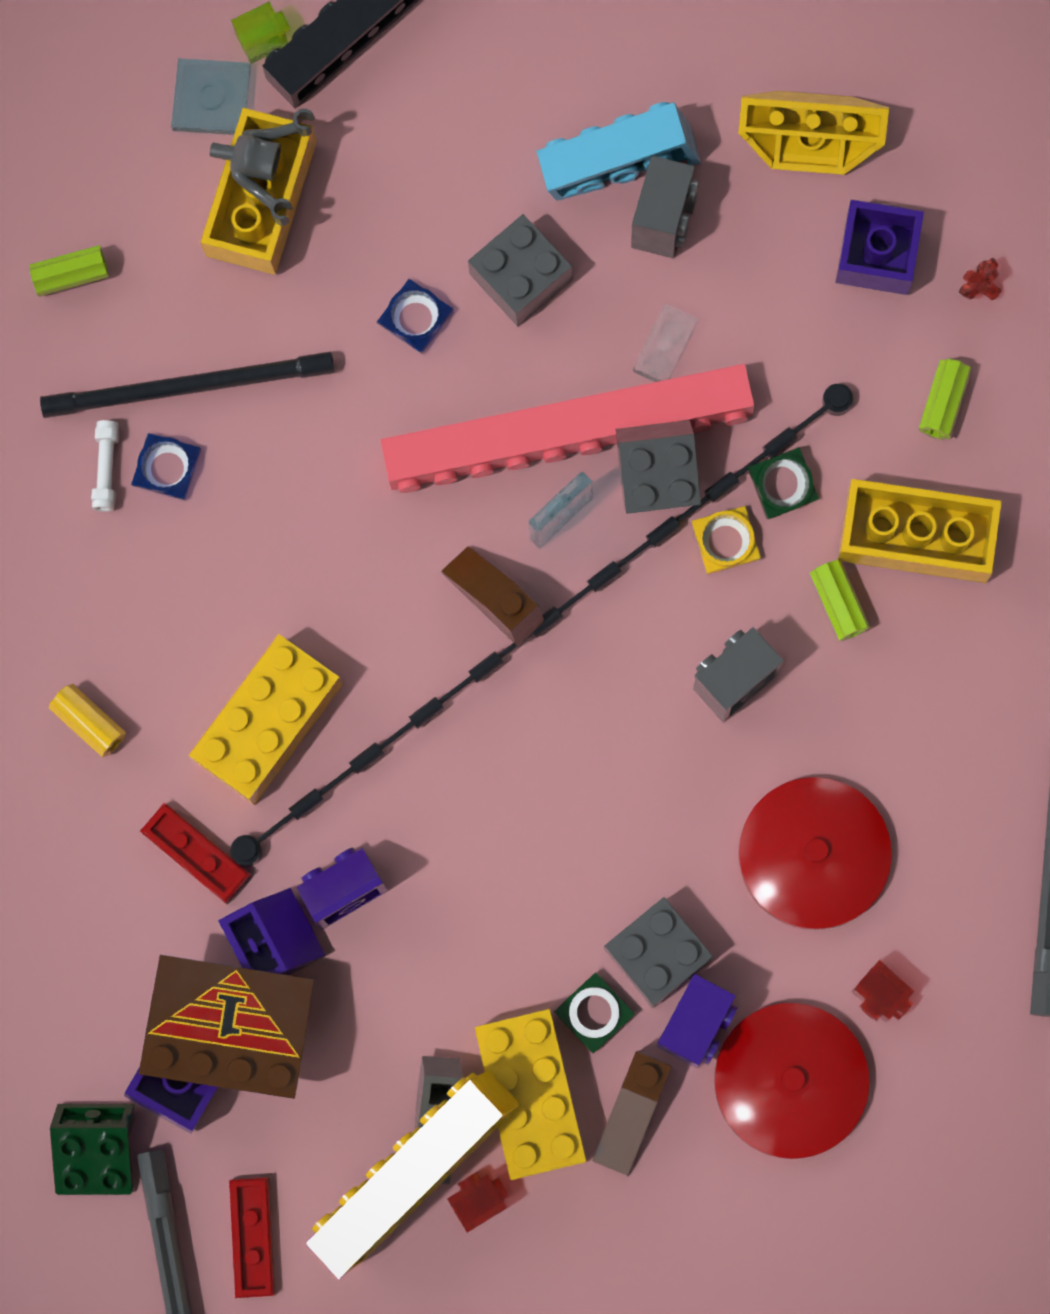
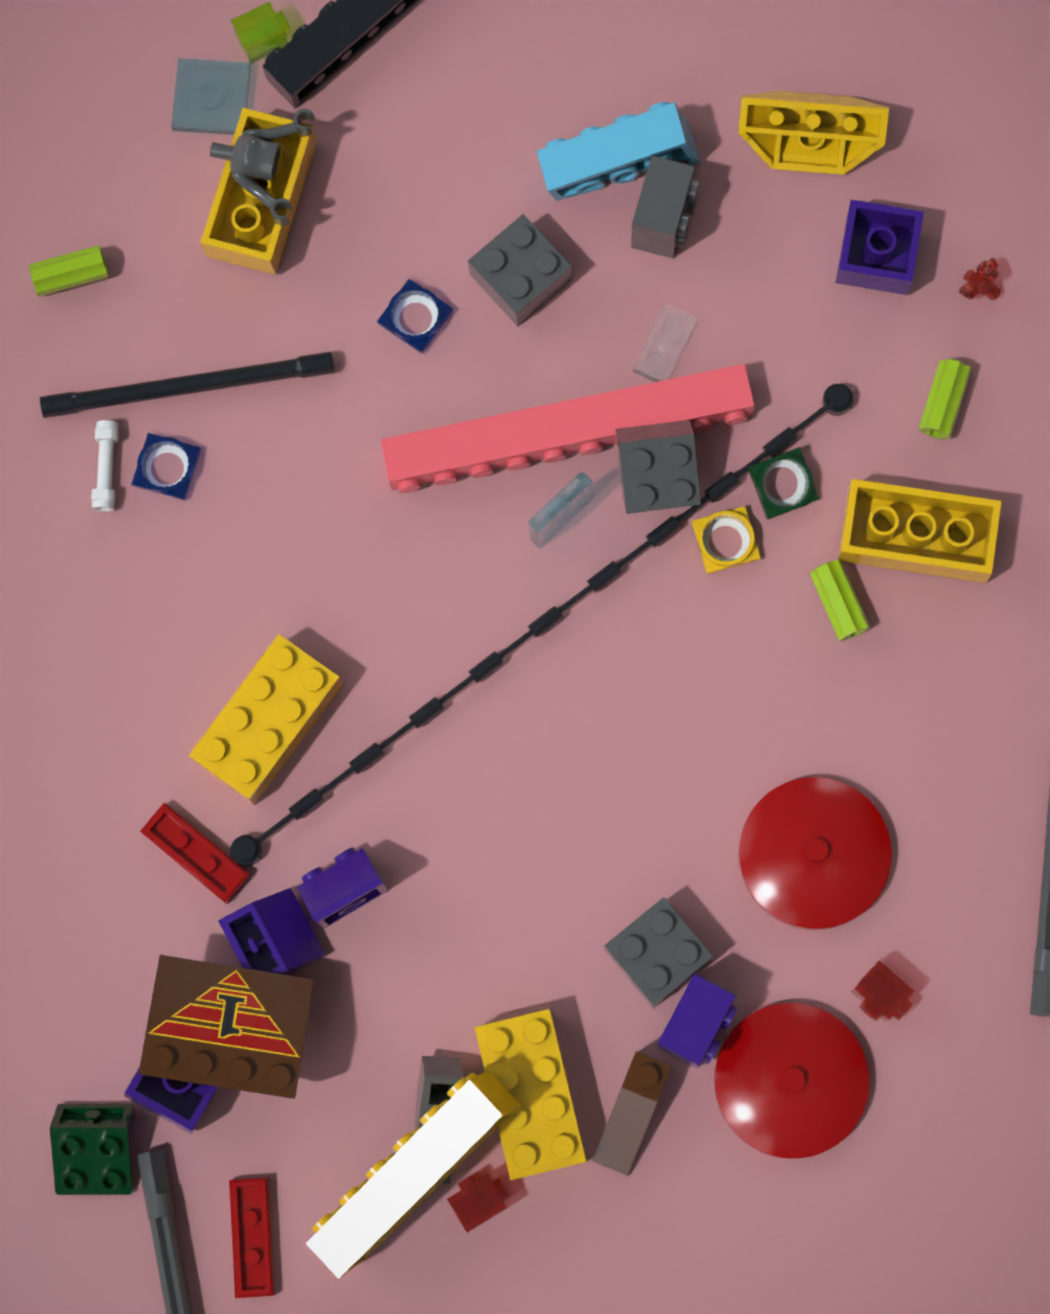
yellow axle [49,683,126,758] -> none
reddish brown slope [441,546,544,647] -> none
piece [554,972,635,1054] -> none
dark grey brick [693,627,784,722] -> none

